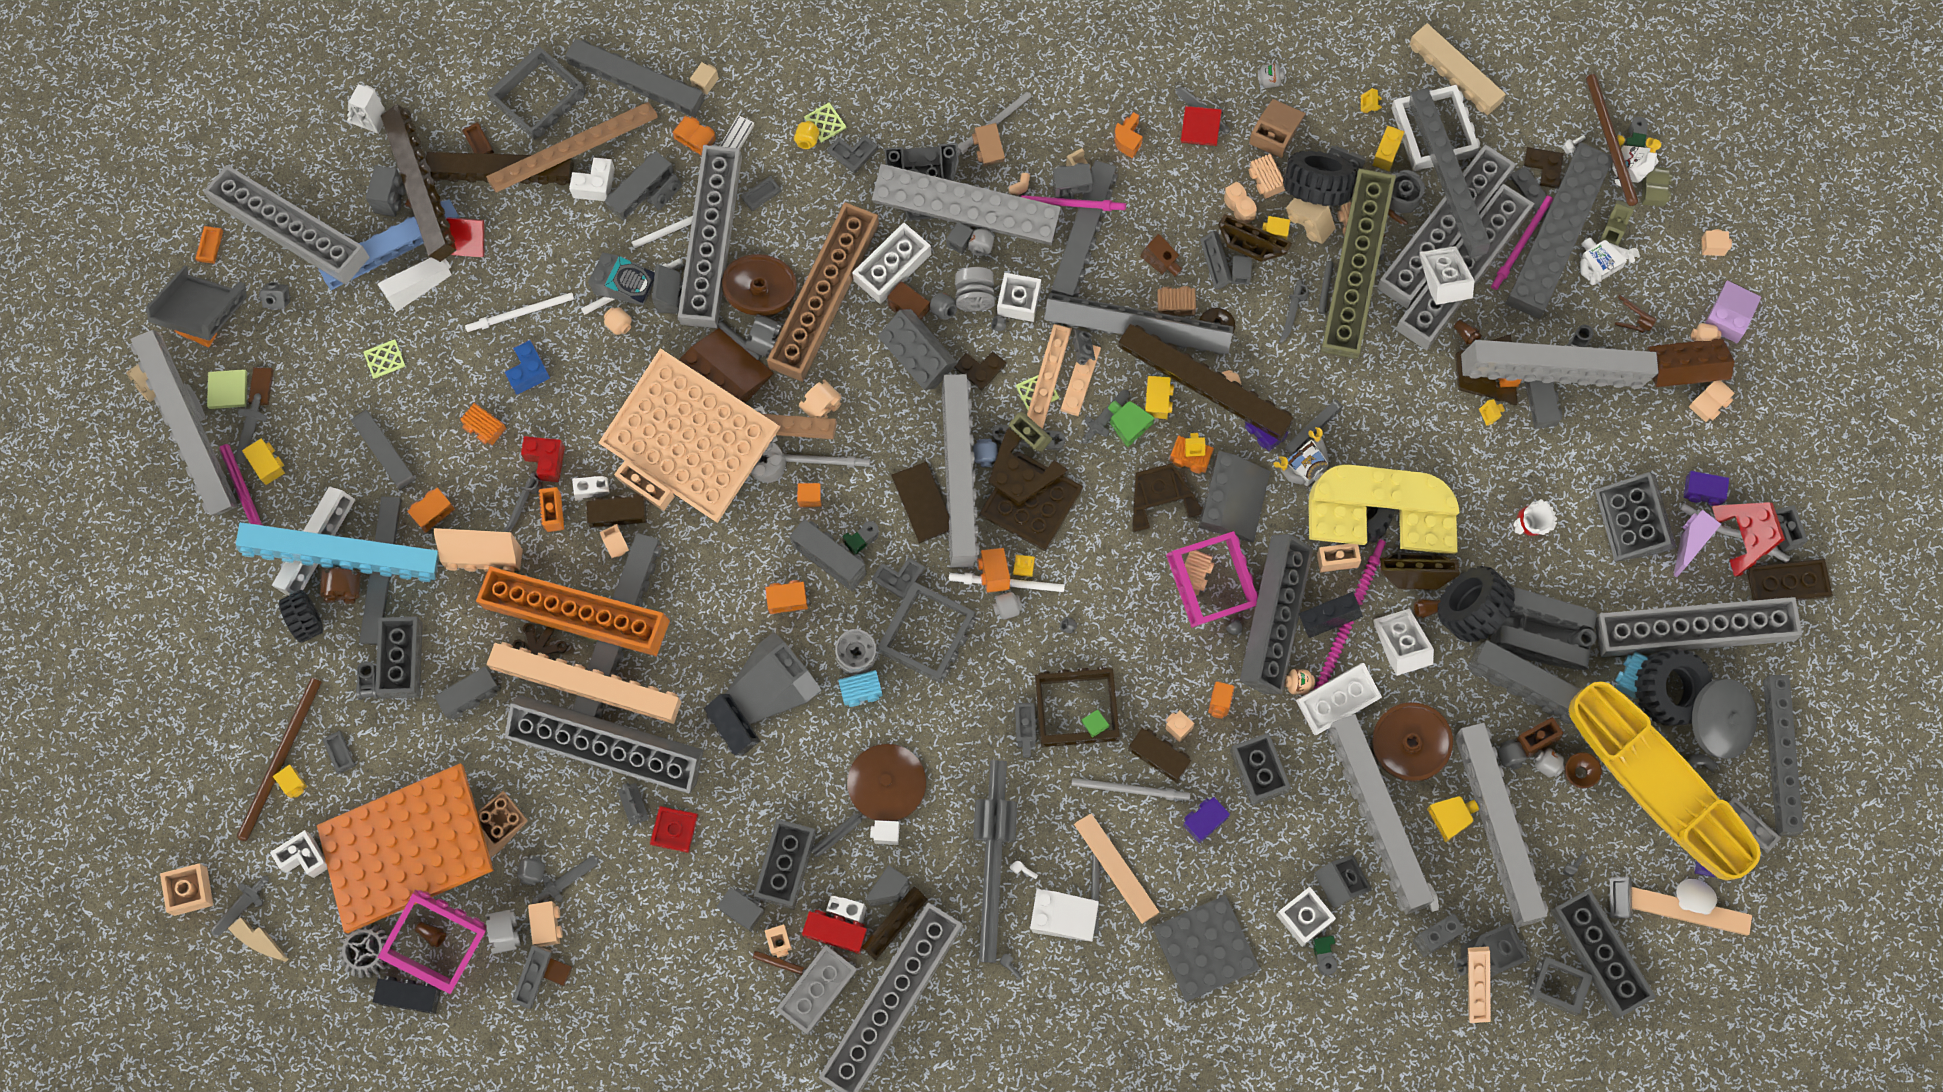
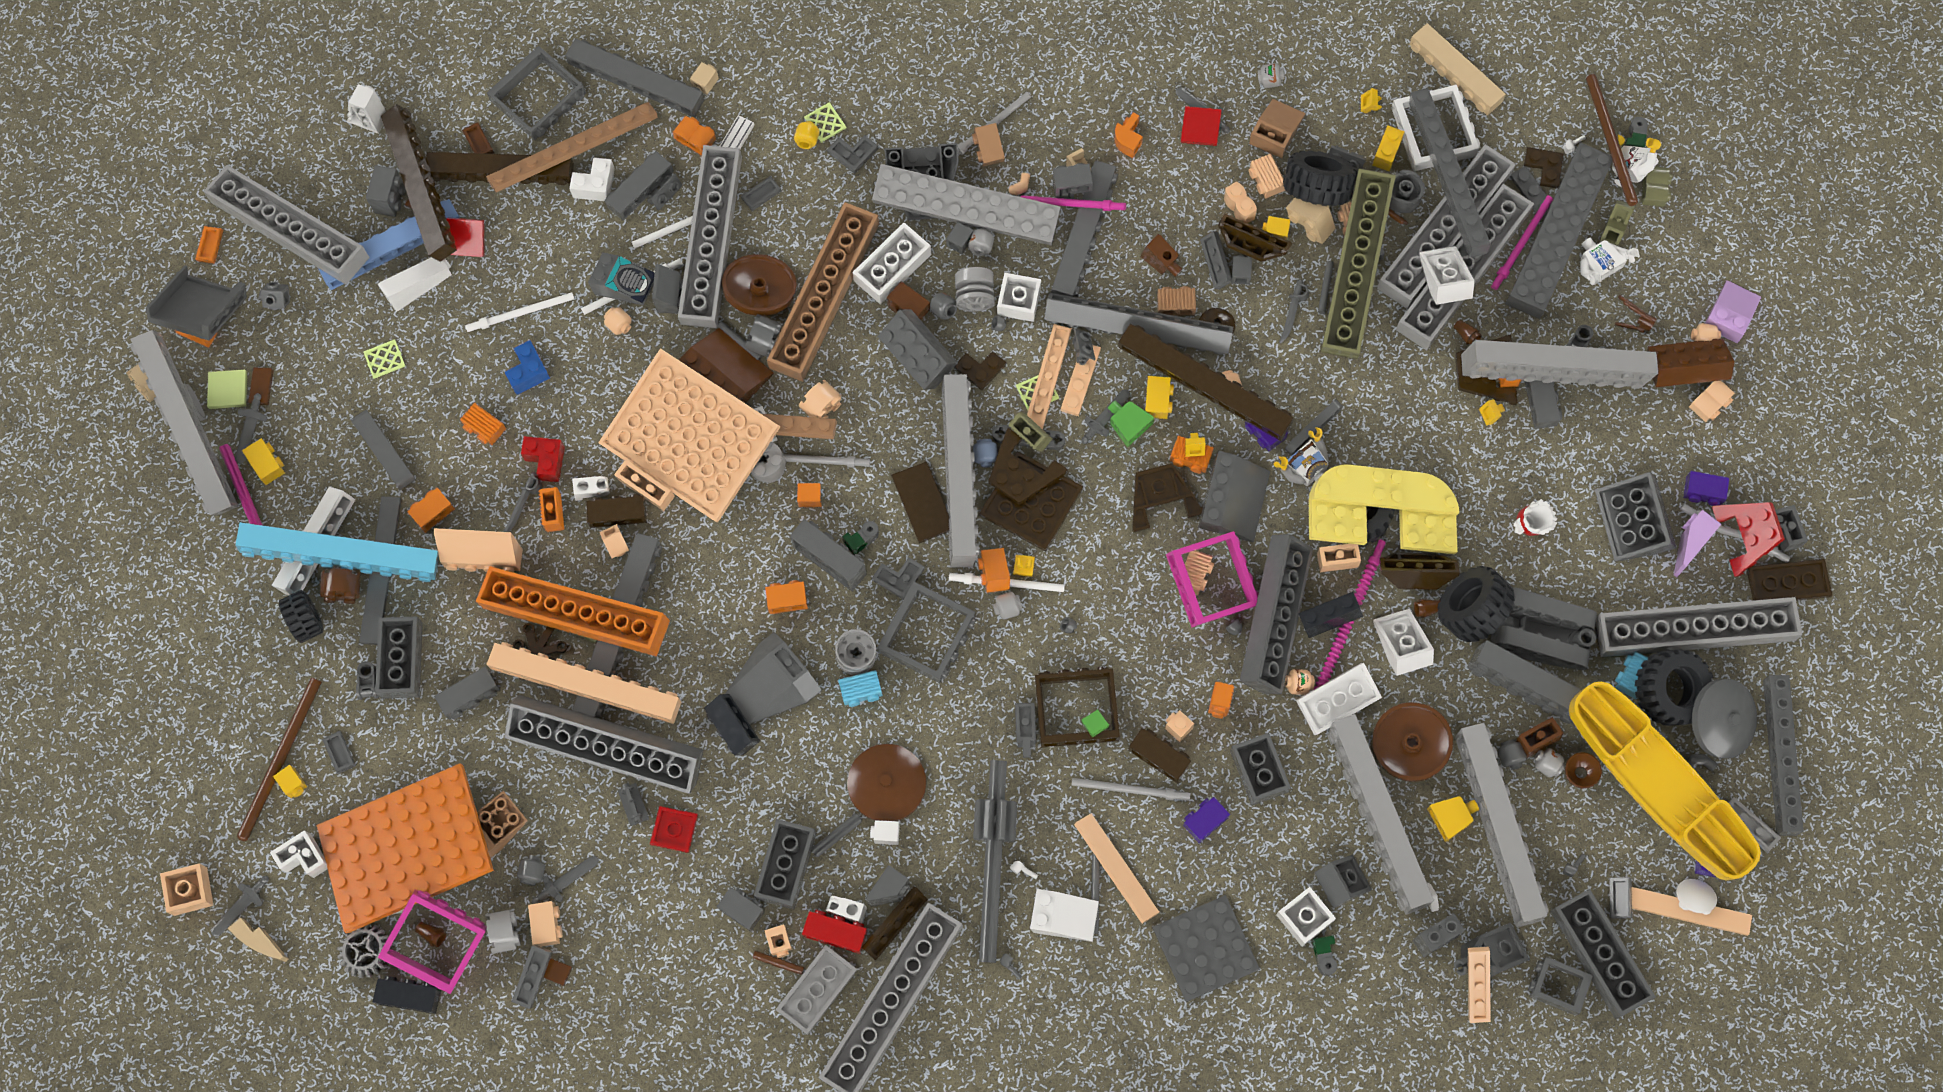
light nougat brick [1702,229,1732,256] -> none

